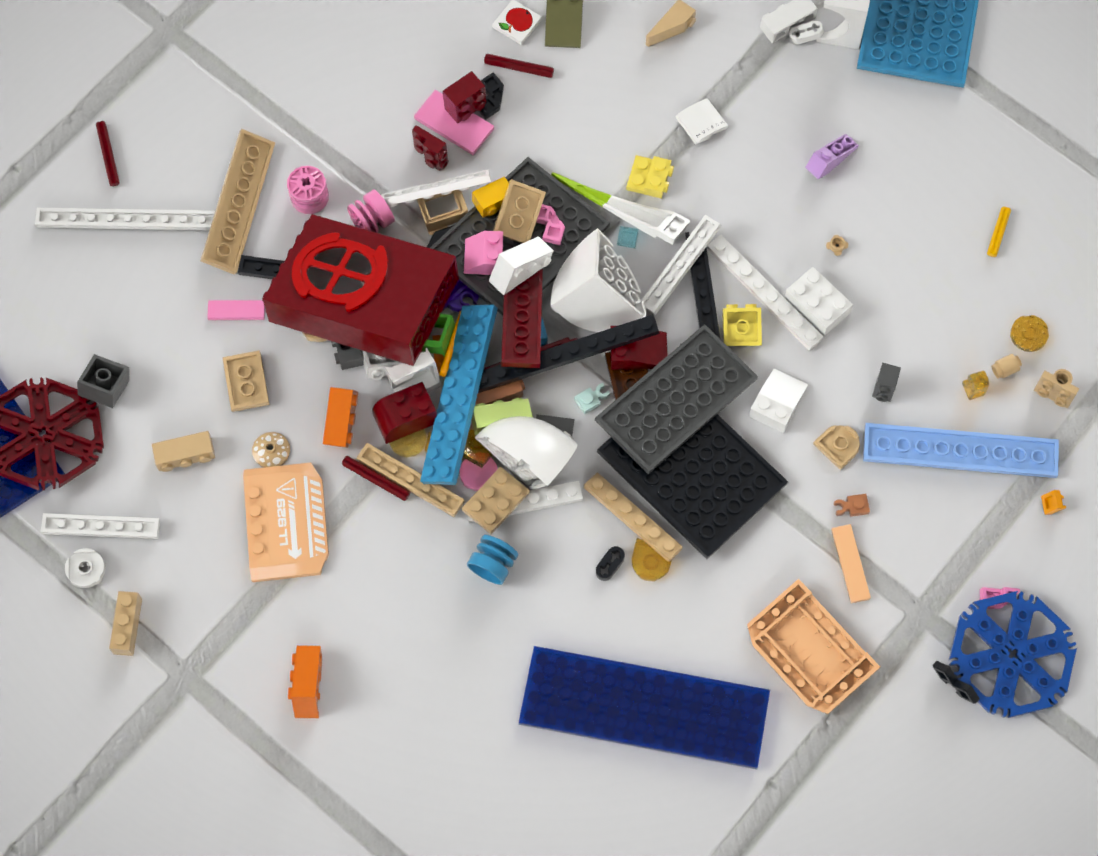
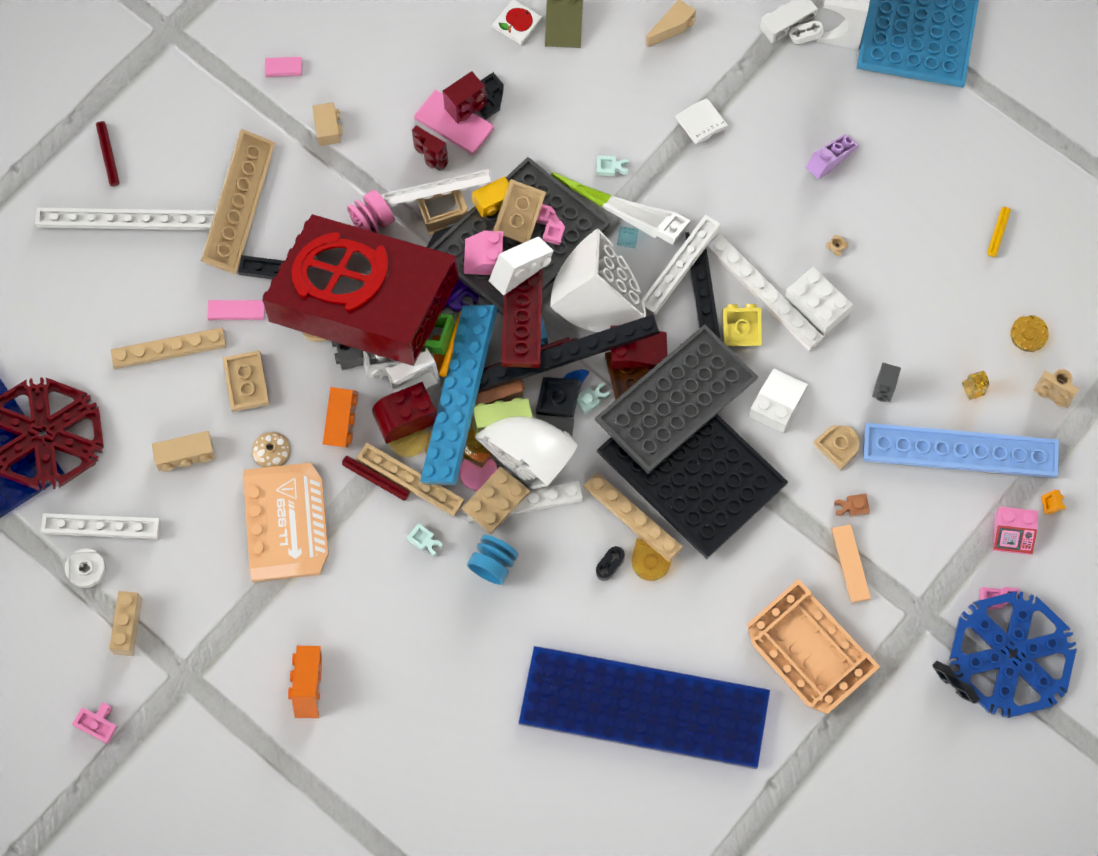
dark grey brick [77,354,129,408] -> none
bright pink wheel [287,166,329,214] -> none
dark red axle [484,53,554,78] -> none
light yellow plate [626,155,674,199] -> none
tan brick [991,354,1022,379] -> none
none -> bright pink plate [72,702,118,744]
none -> tan plate [111,327,226,369]
none -> bright pink tile [265,57,302,77]
none -> tan brick [312,102,343,146]
none -> light aqua plate [407,523,443,557]
none -> black plate [535,377,581,418]
none -> blue tile [564,369,589,388]
none -> light aqua plate [597,156,629,176]
none -> bright pink slope [993,507,1038,555]

